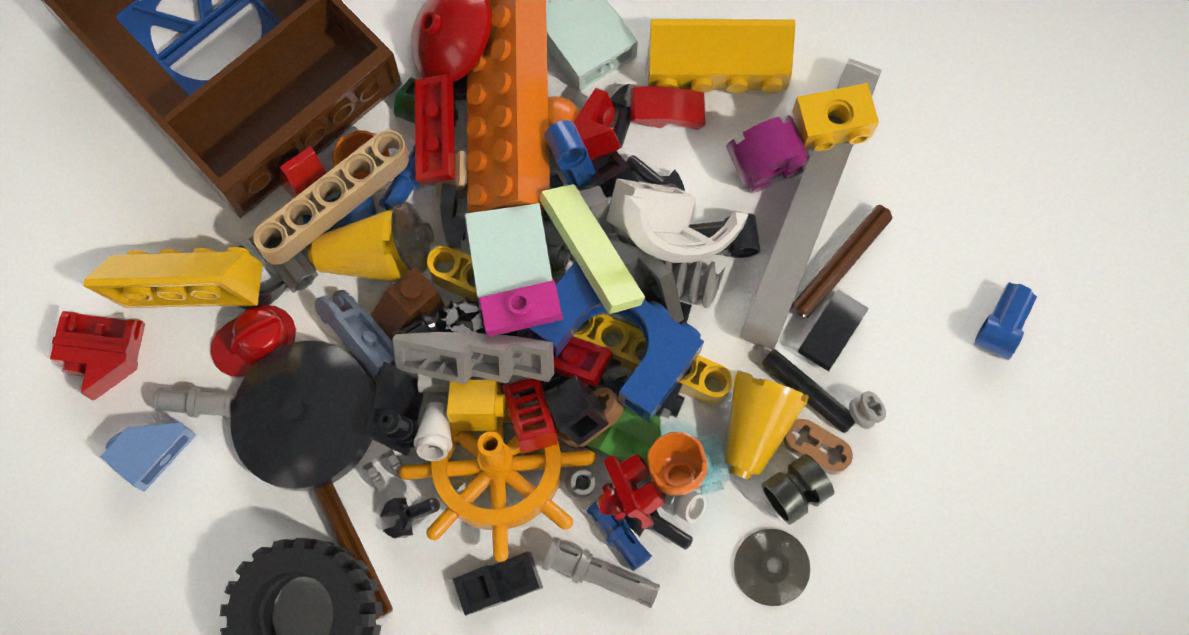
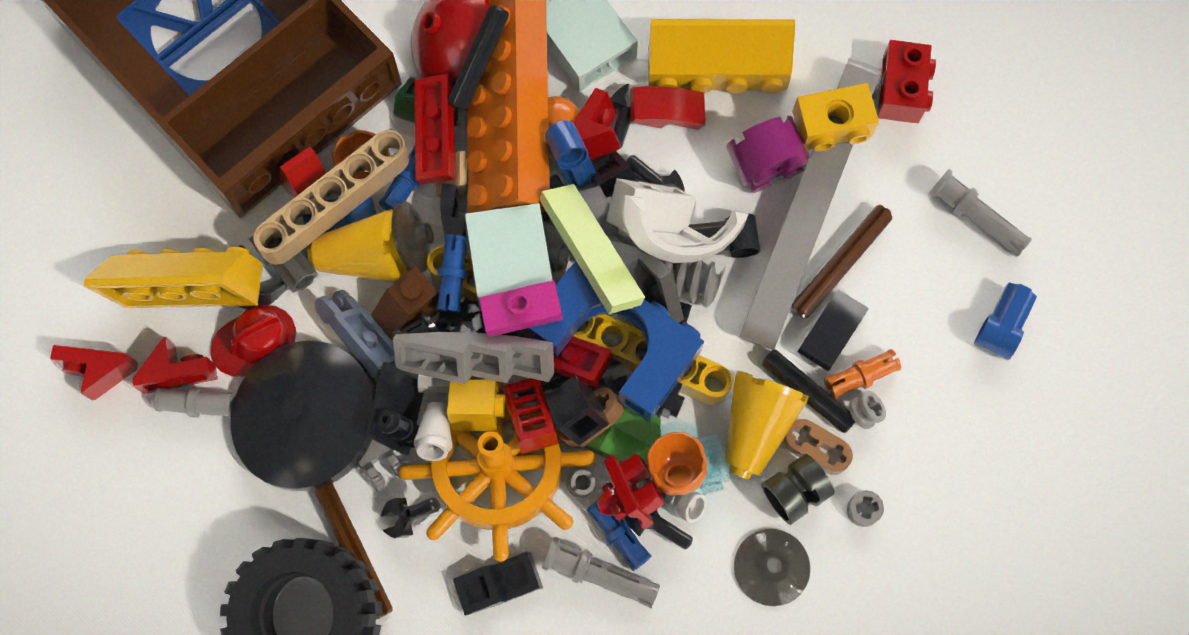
red hinge [51,311,145,361] -> none
medium blue slope [100,423,197,492] -> none
none -> red slope [132,337,218,394]
none -> blue pin [436,235,468,312]
none -> black axle [448,5,509,110]
none -> orange pin [824,349,902,399]
none -> light grey bush [847,490,884,527]
none -> red brick [877,39,936,124]
none -> light grey pin [928,168,1032,257]

